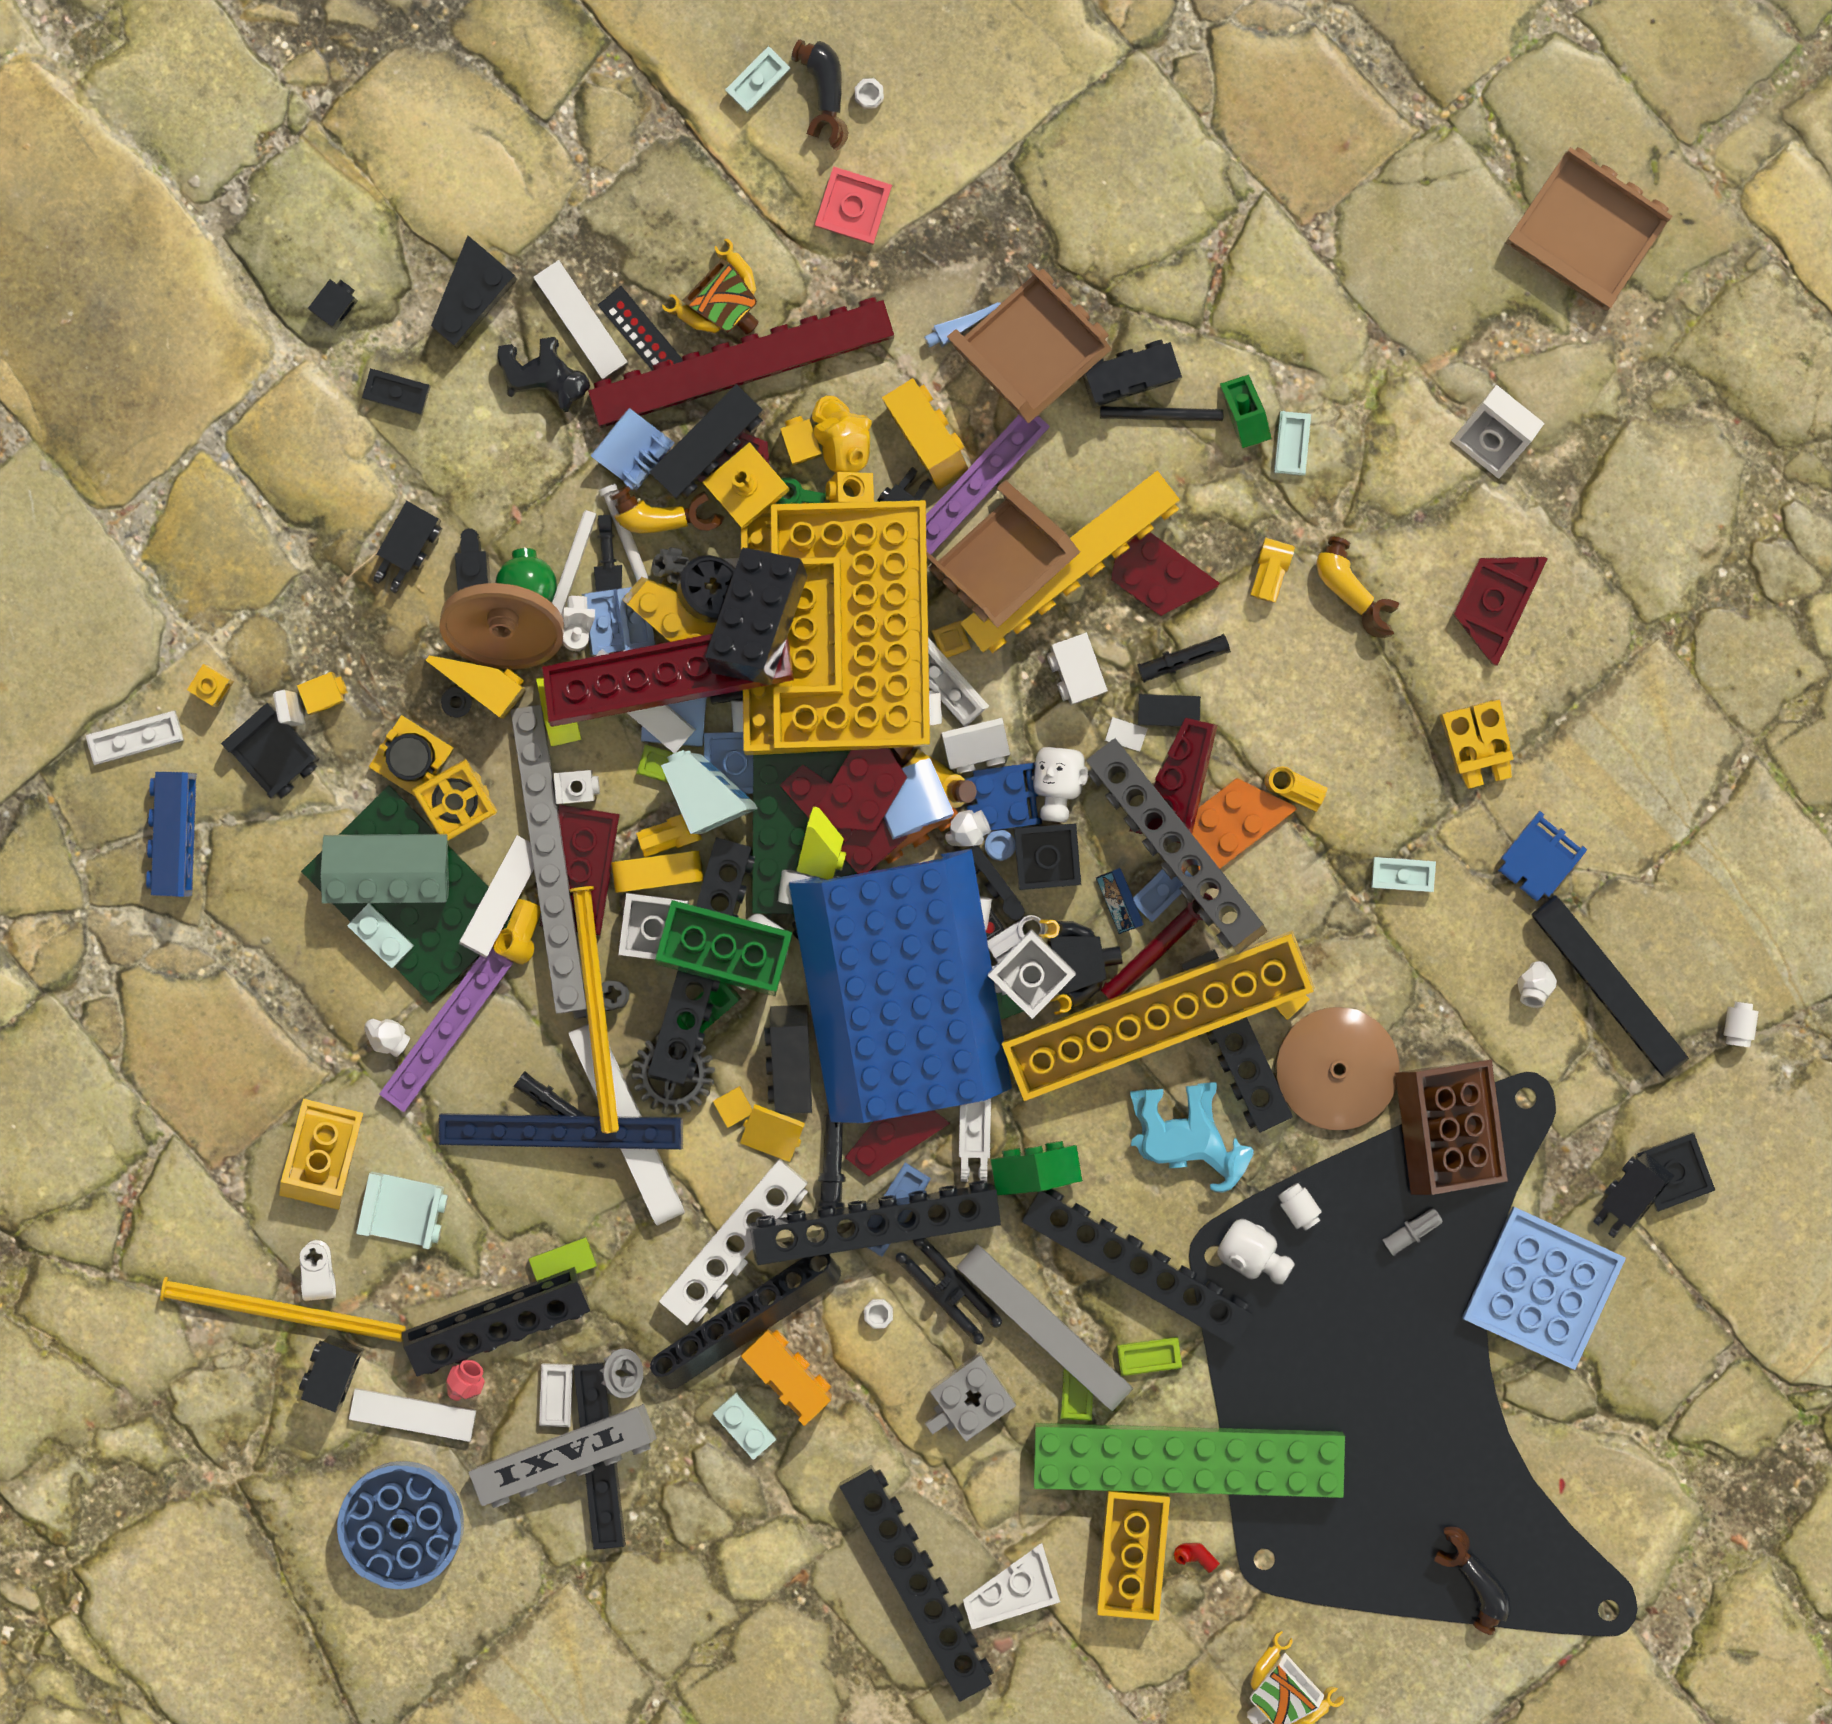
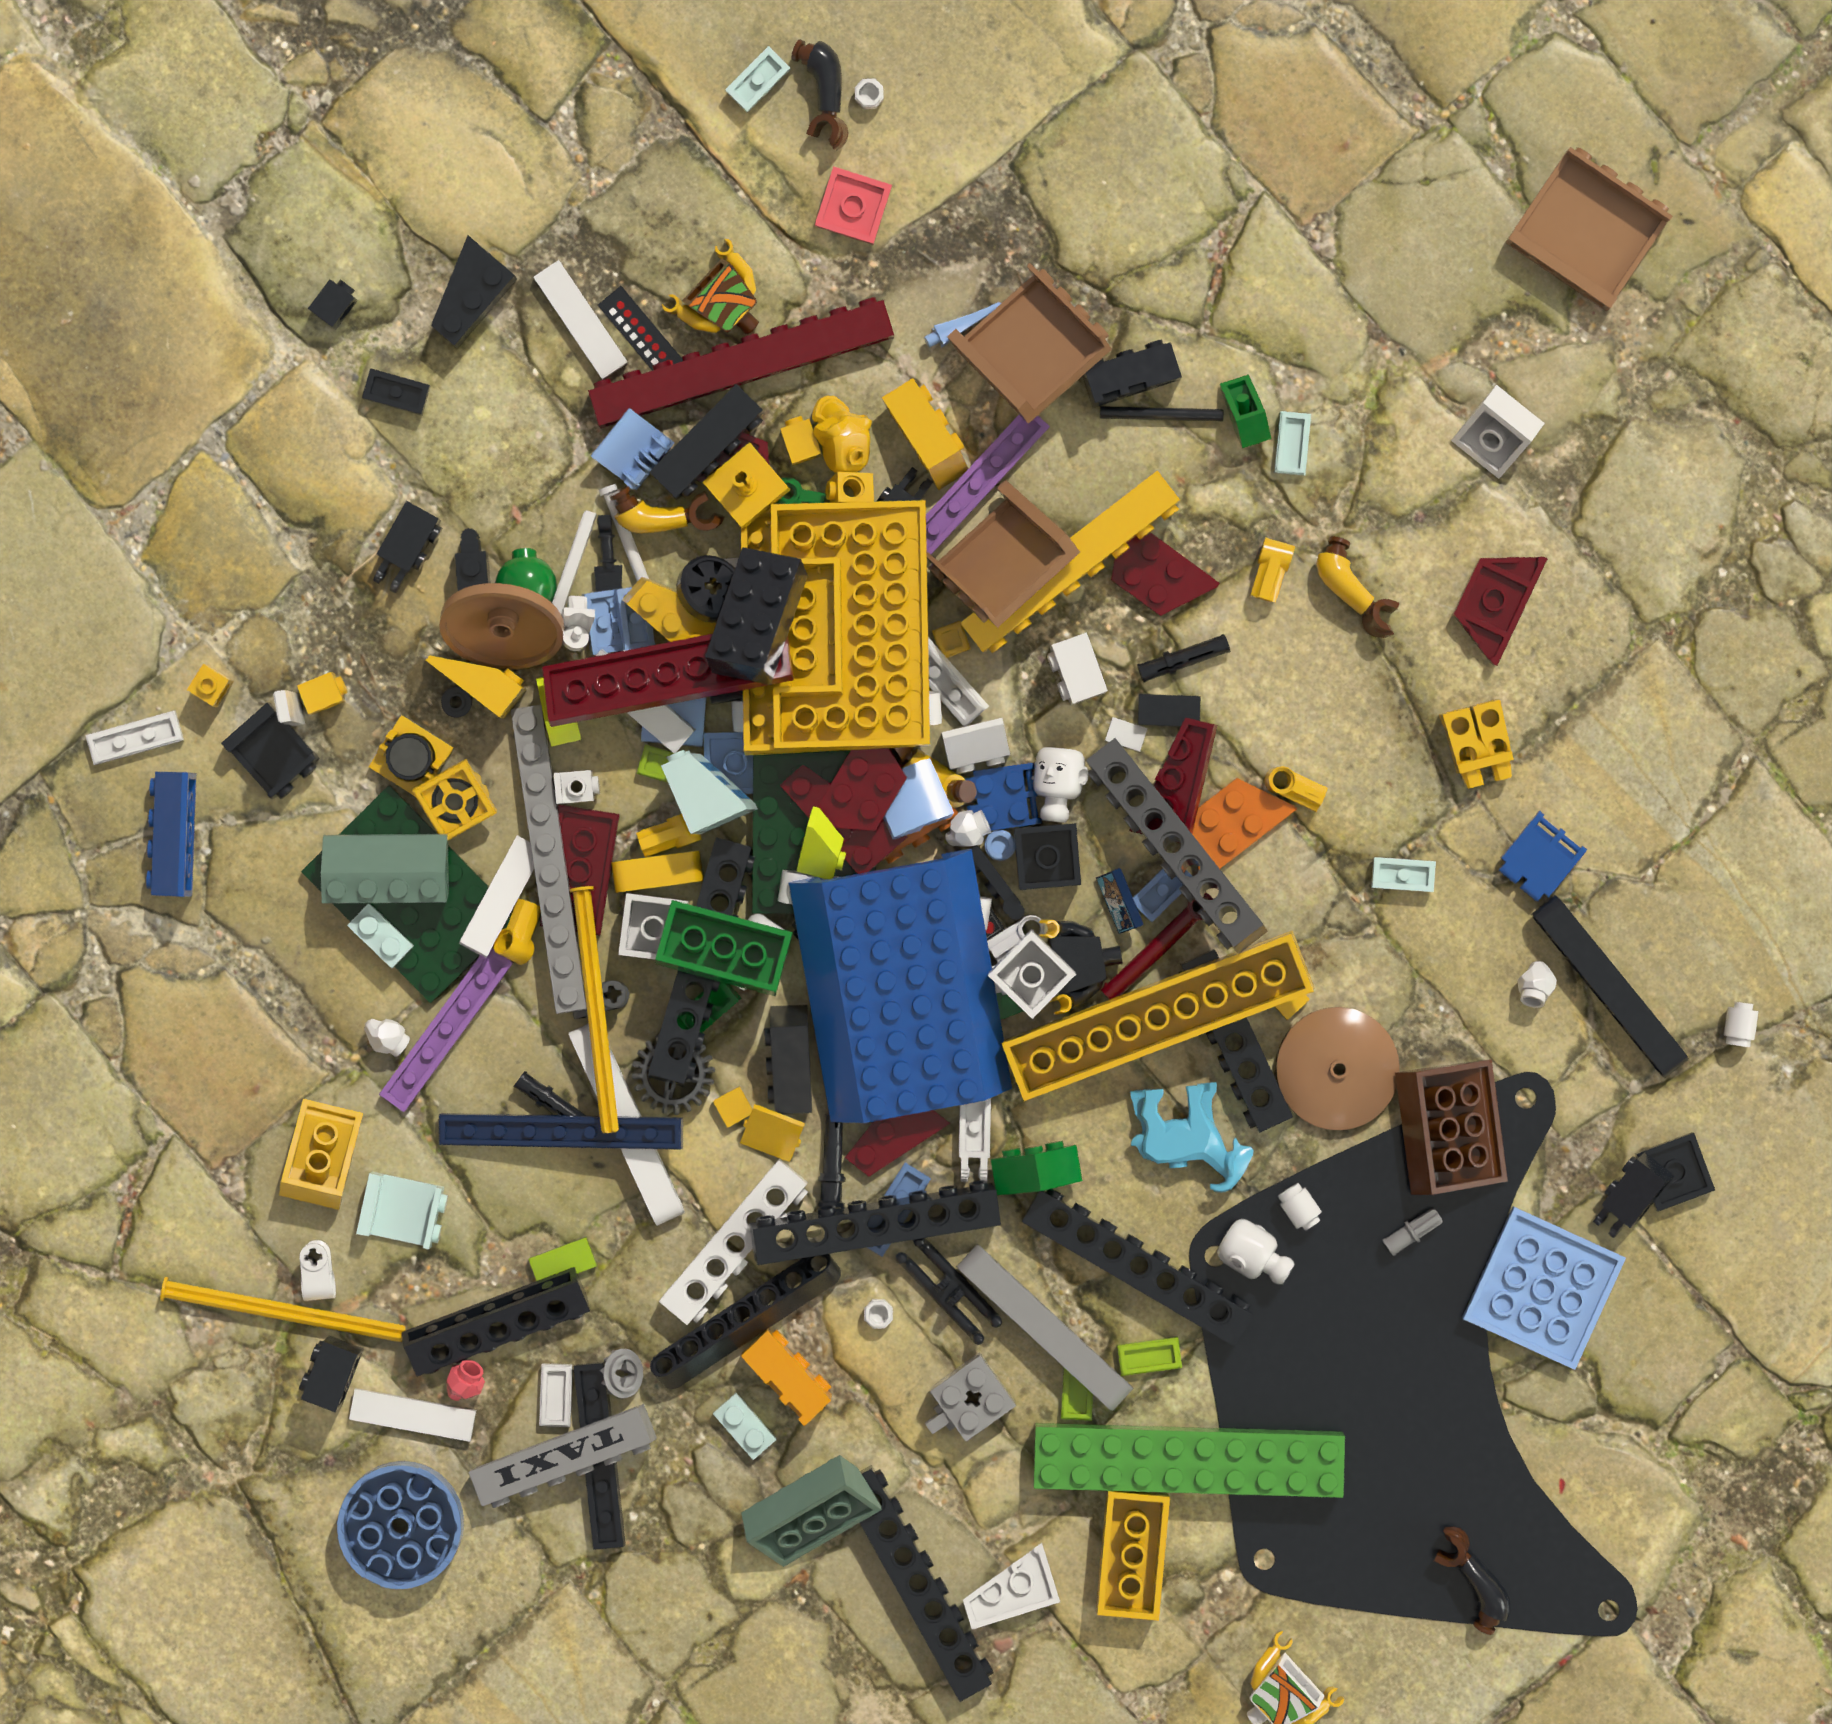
black animal [497,337,590,412] -> none
dark grey gear [652,547,689,586] -> none
red arm [1174,1543,1220,1573] -> none
none -> sand green slope [741,1455,882,1567]

